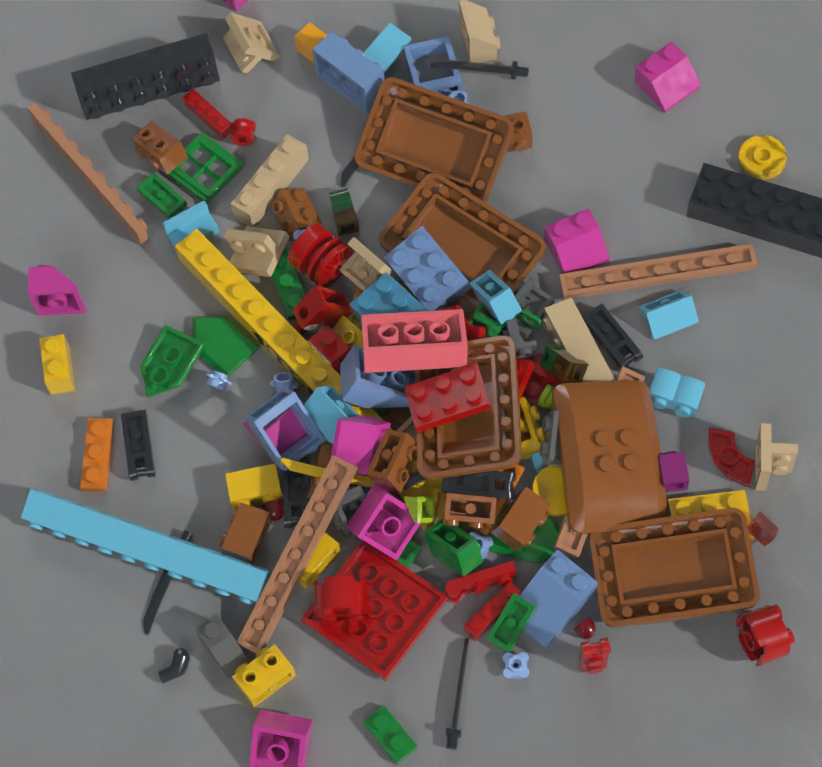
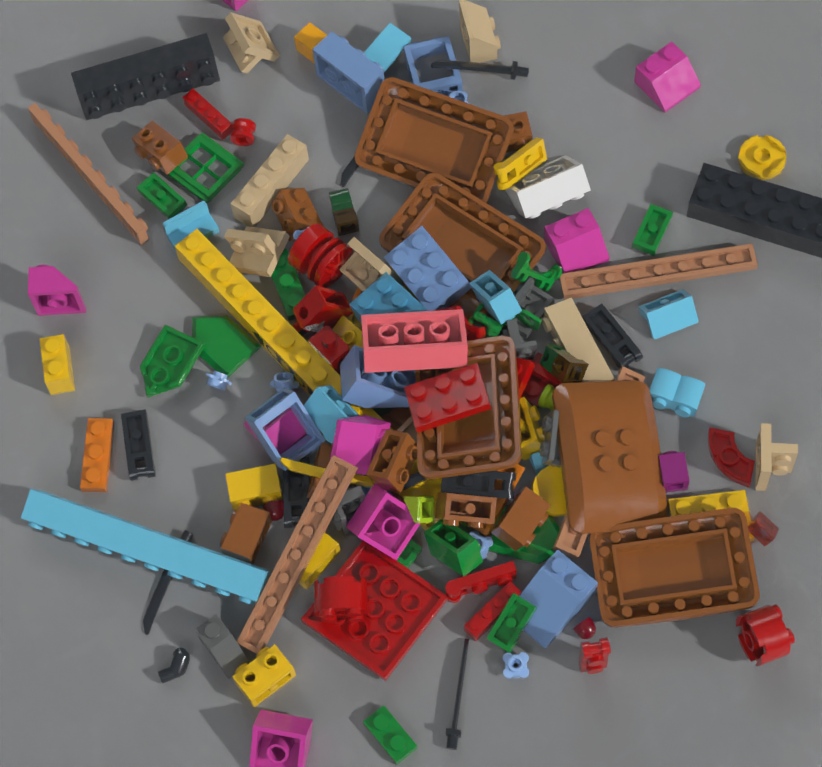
none -> yellow plate [493,137,547,190]
none -> white slope [505,155,591,219]
none -> green piece [511,251,562,292]
none -> green plate [632,204,673,256]

